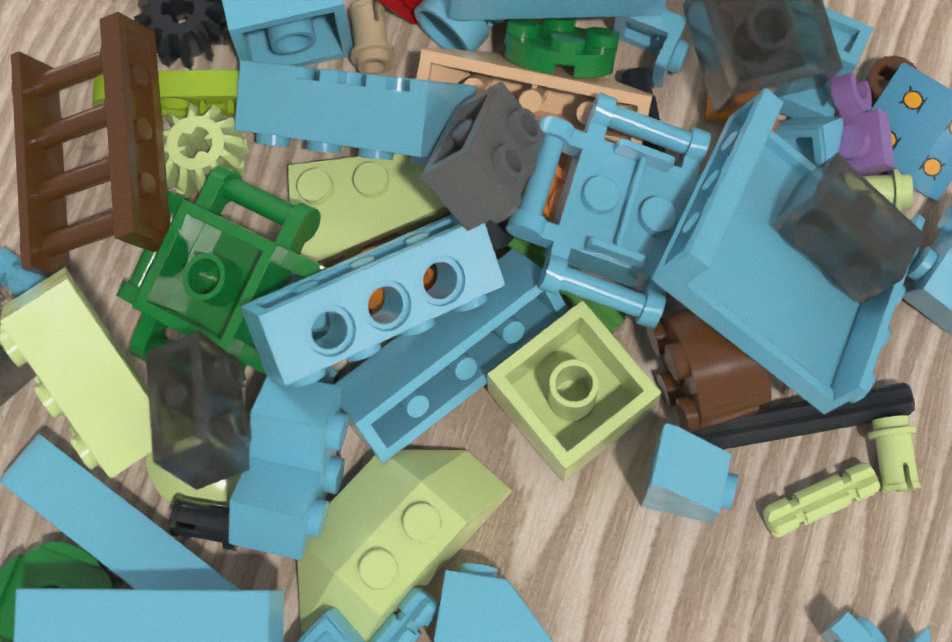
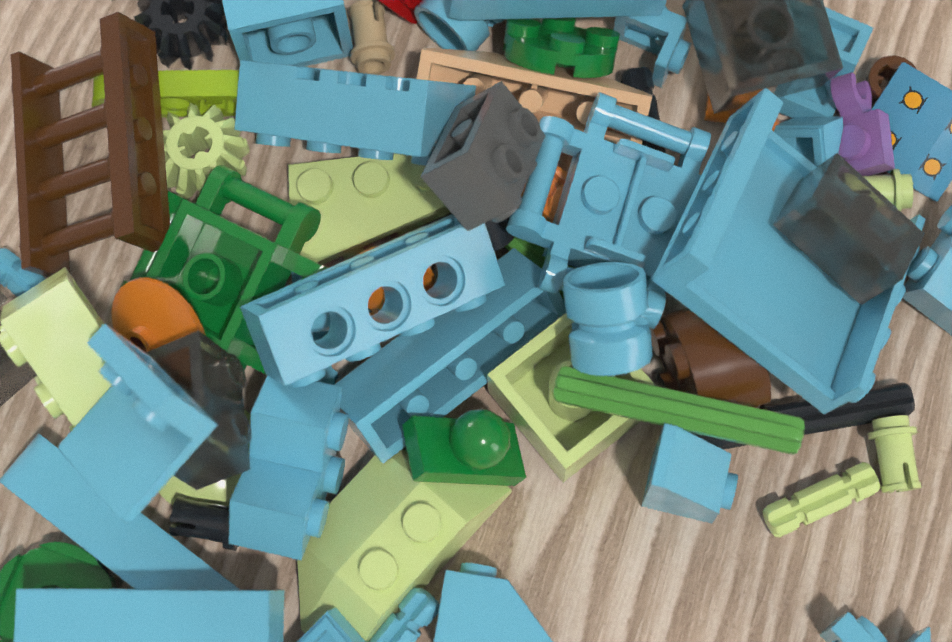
none -> medium azure bracket [59,323,218,523]
none -> orange dish [112,277,208,390]
none -> green tile [402,408,527,486]
none -> bright green axle [554,366,805,455]
none -> medium azure wheel [562,262,653,376]

